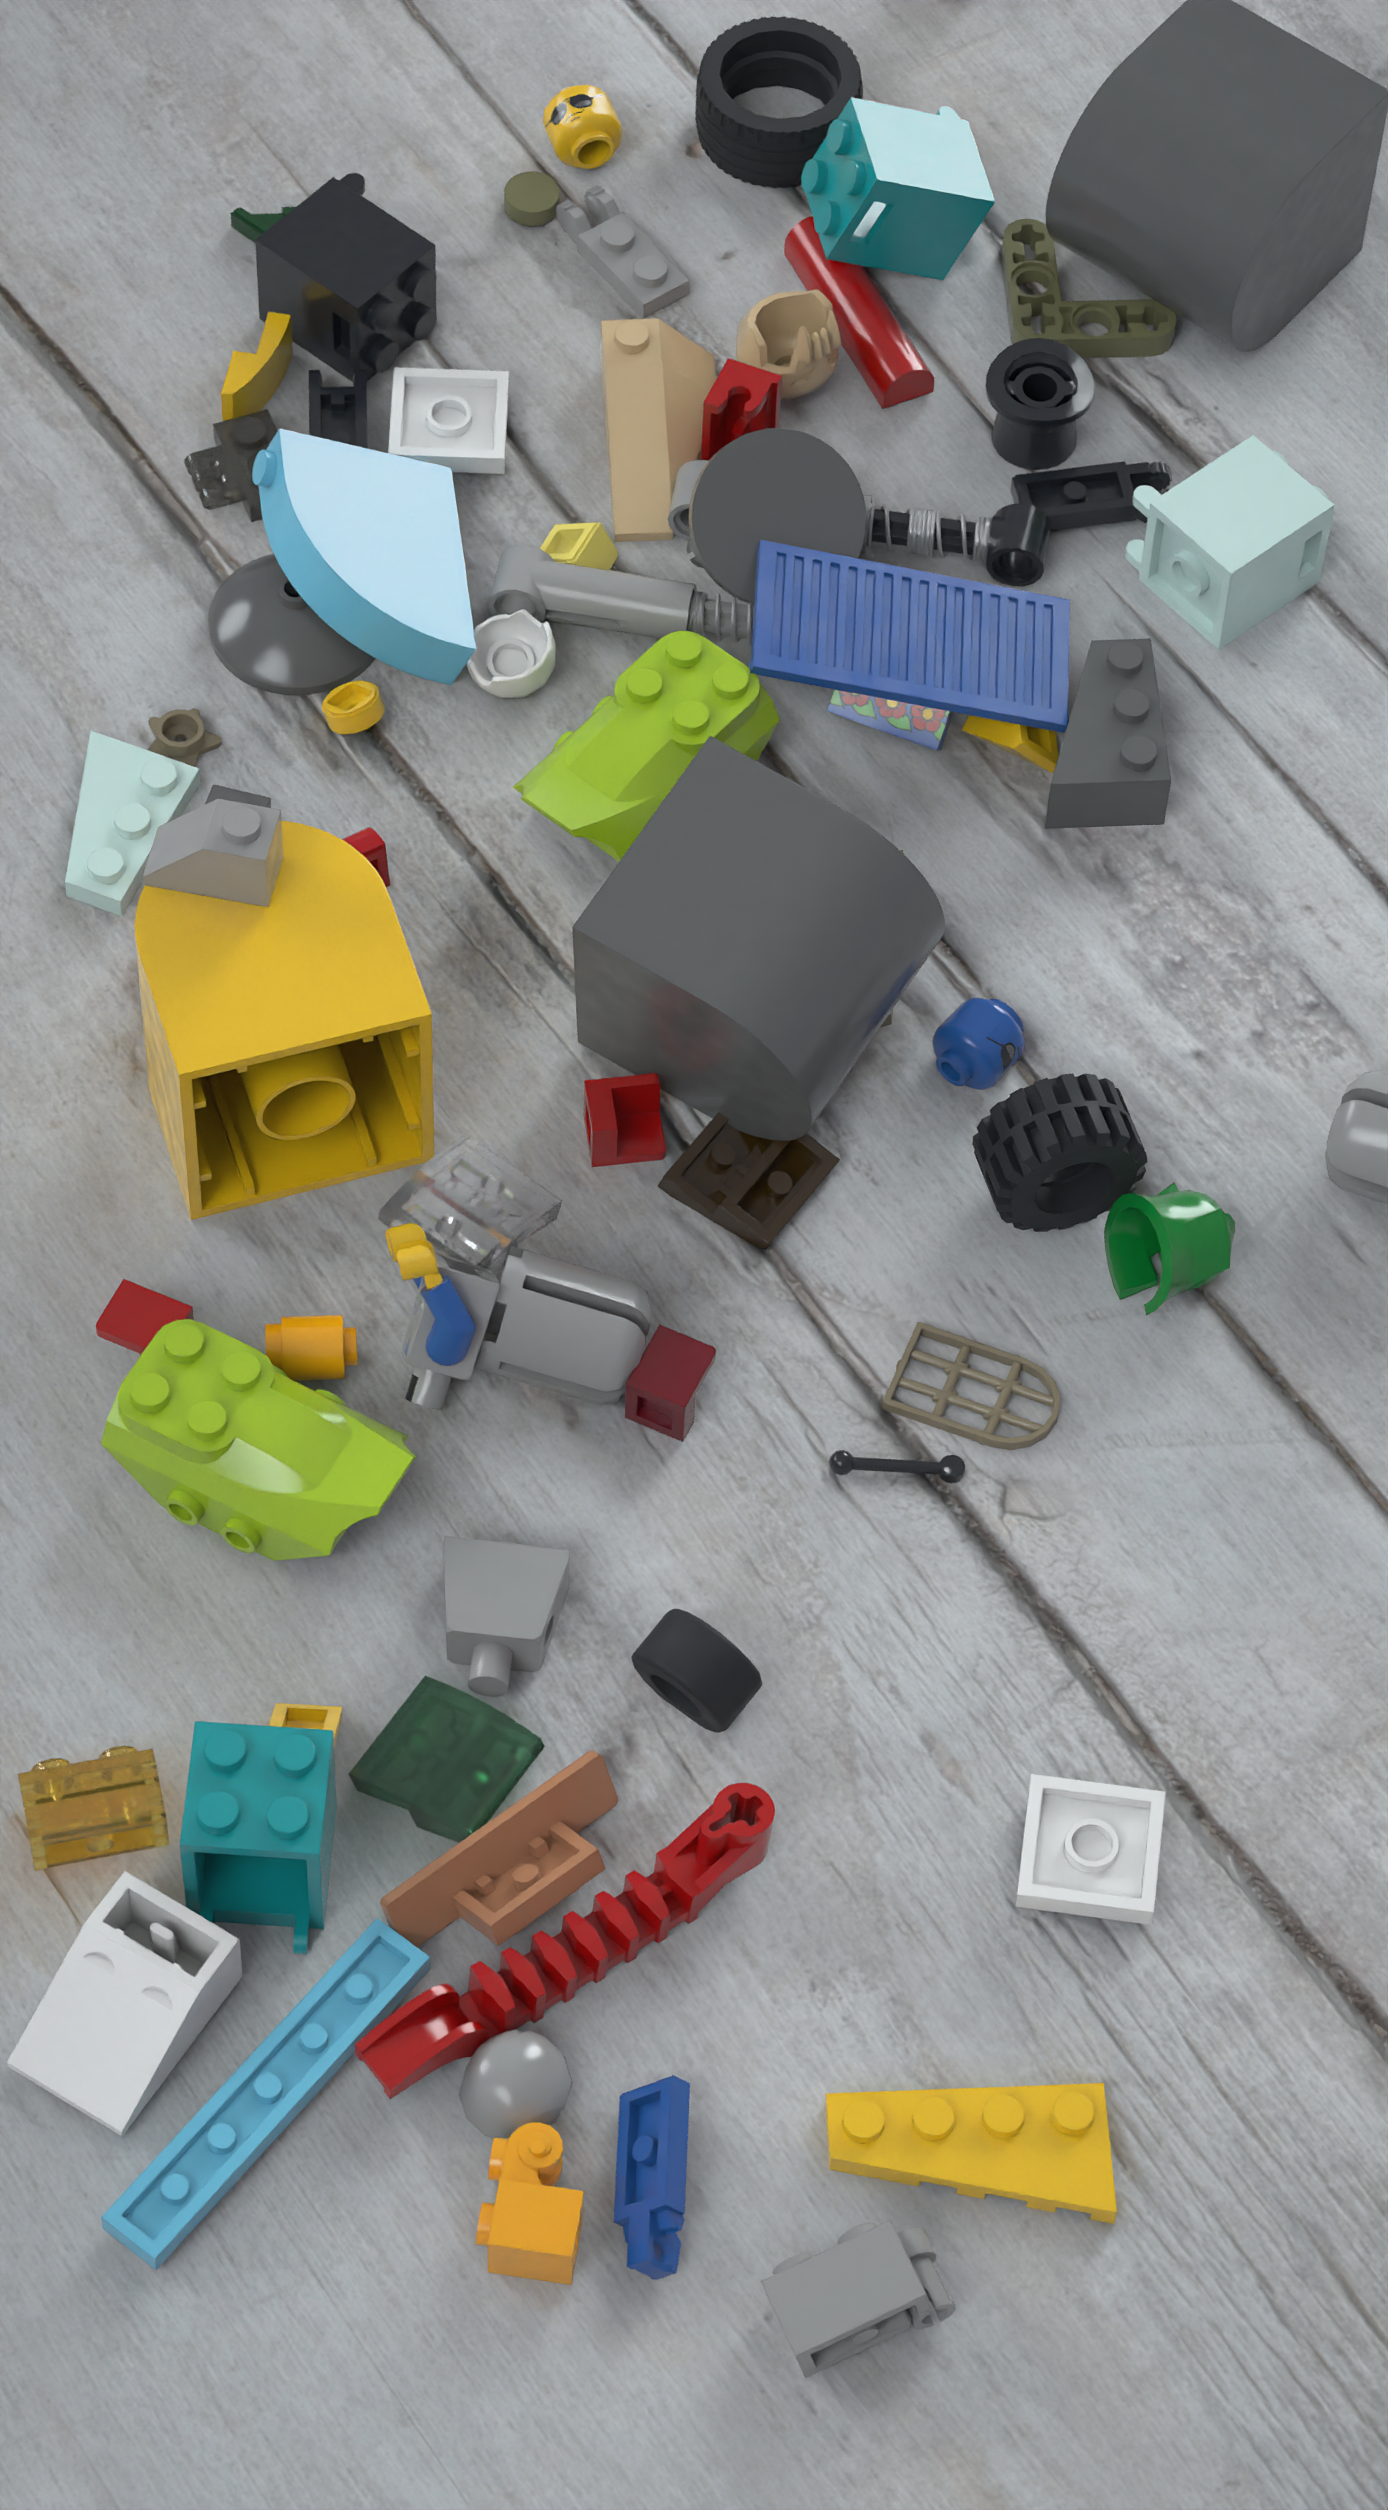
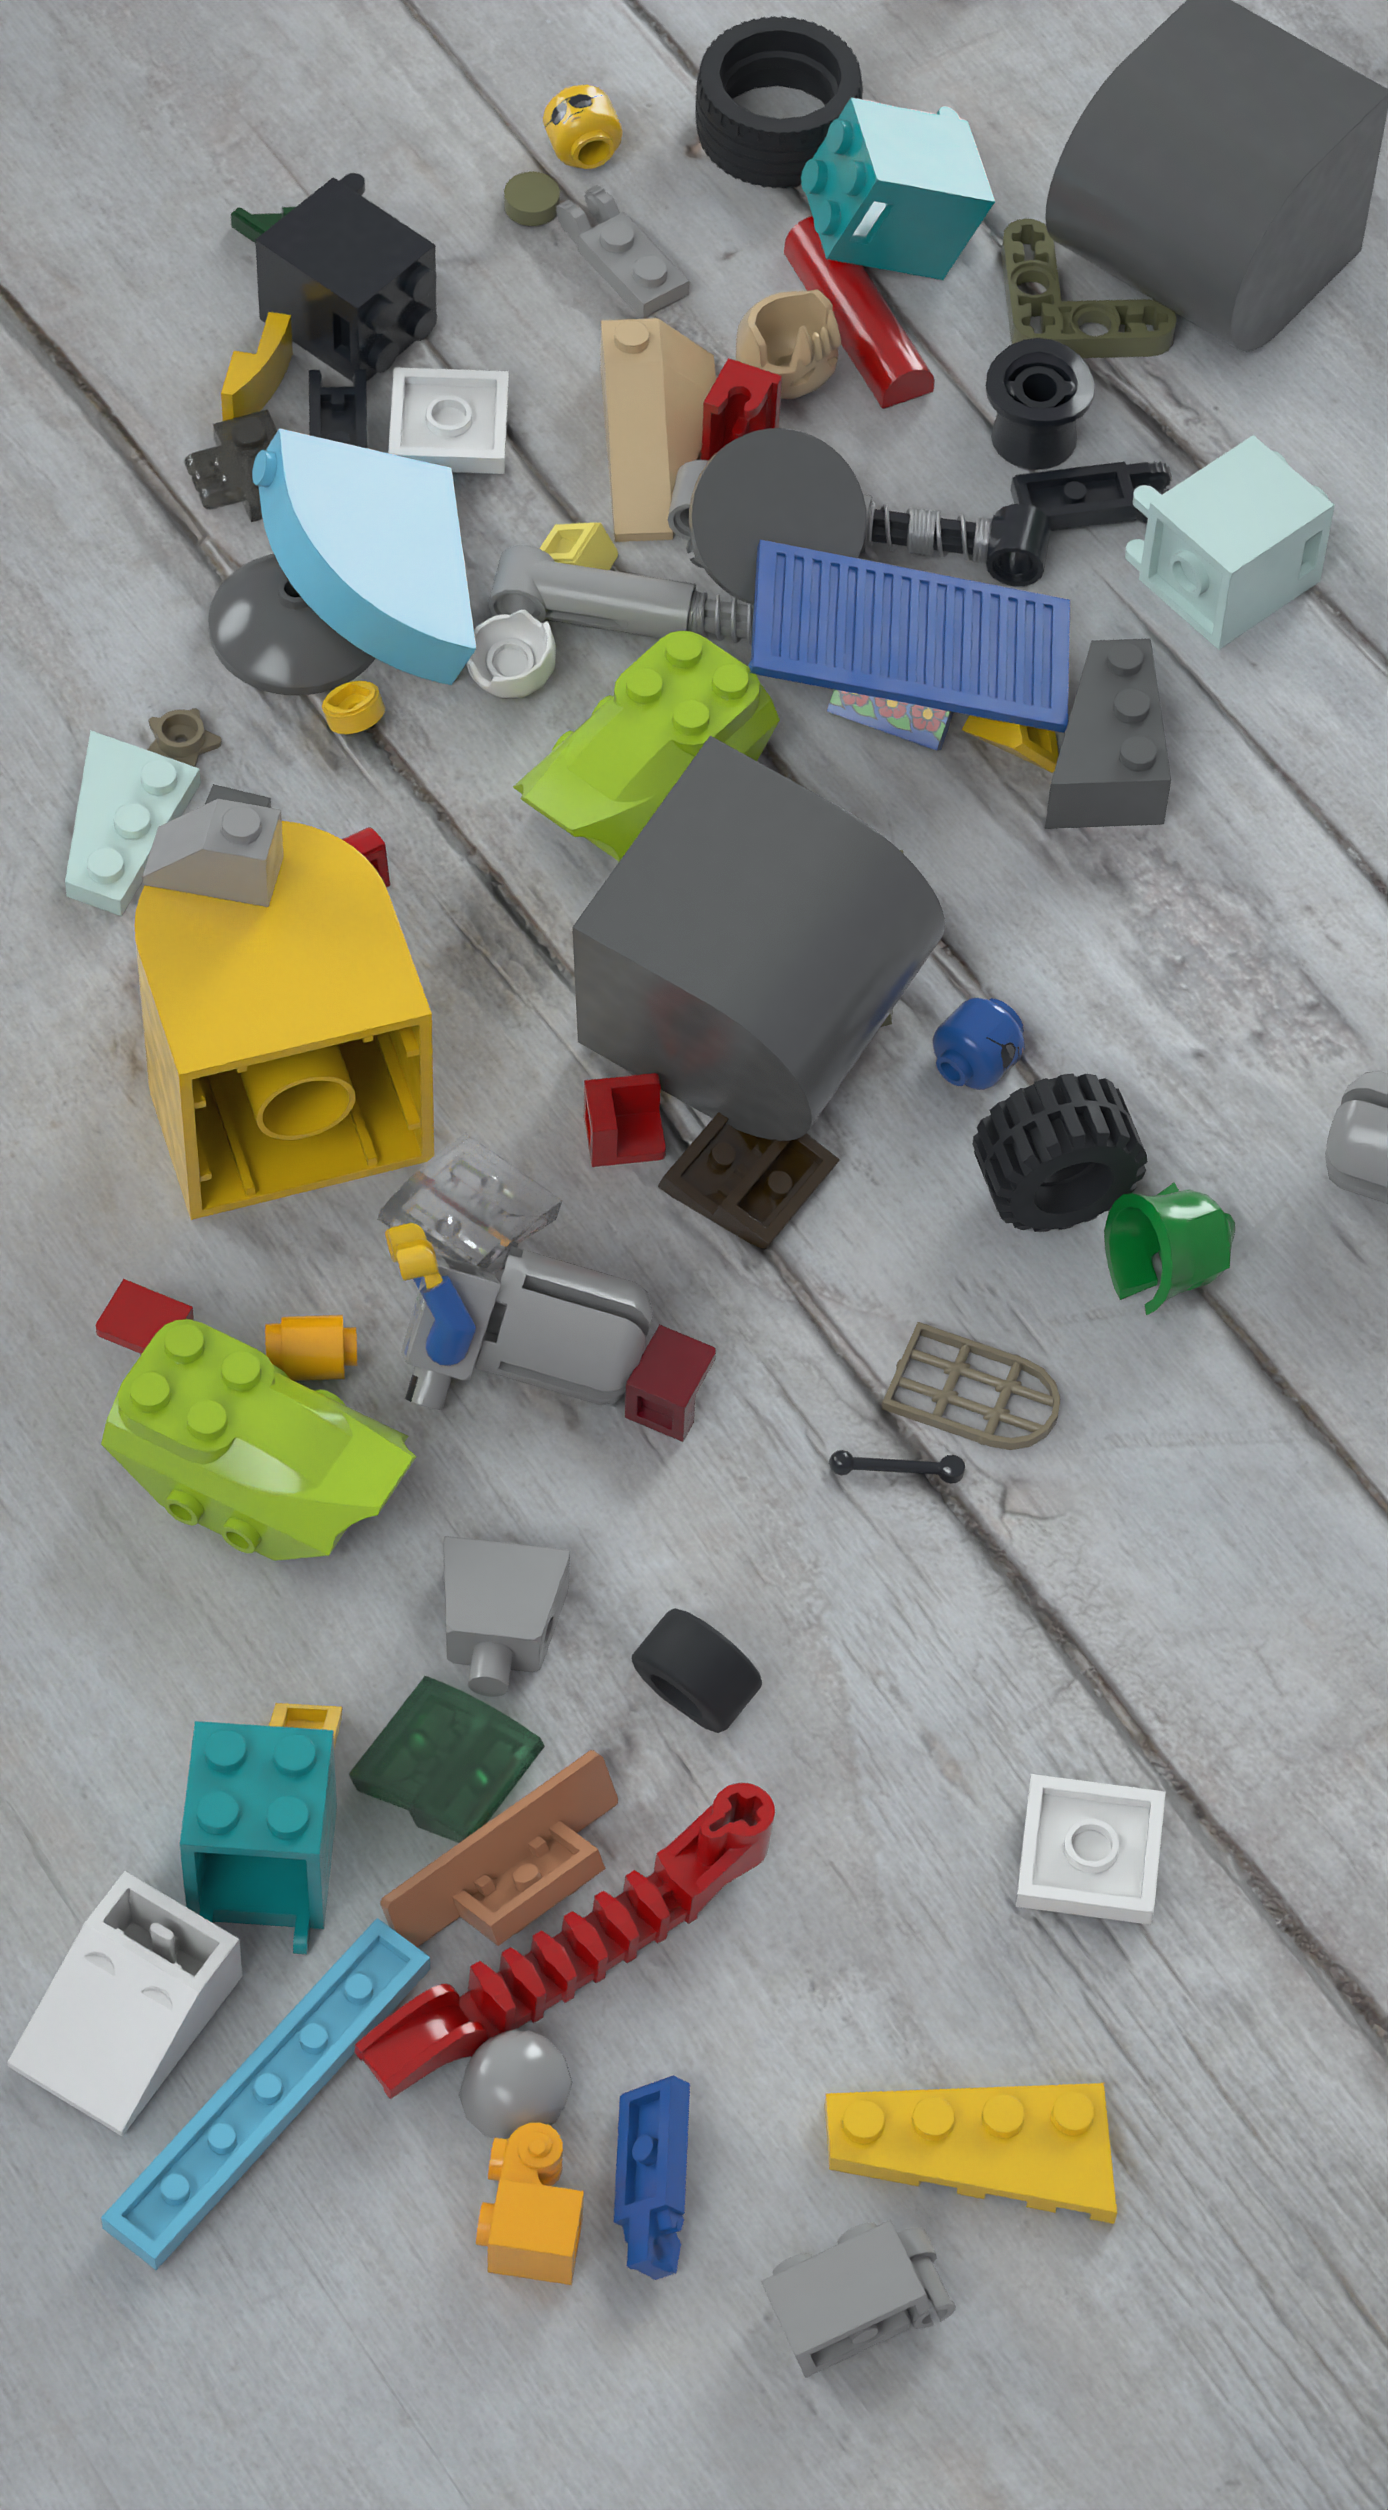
clear yellow brick [18,1746,169,1871] -> none

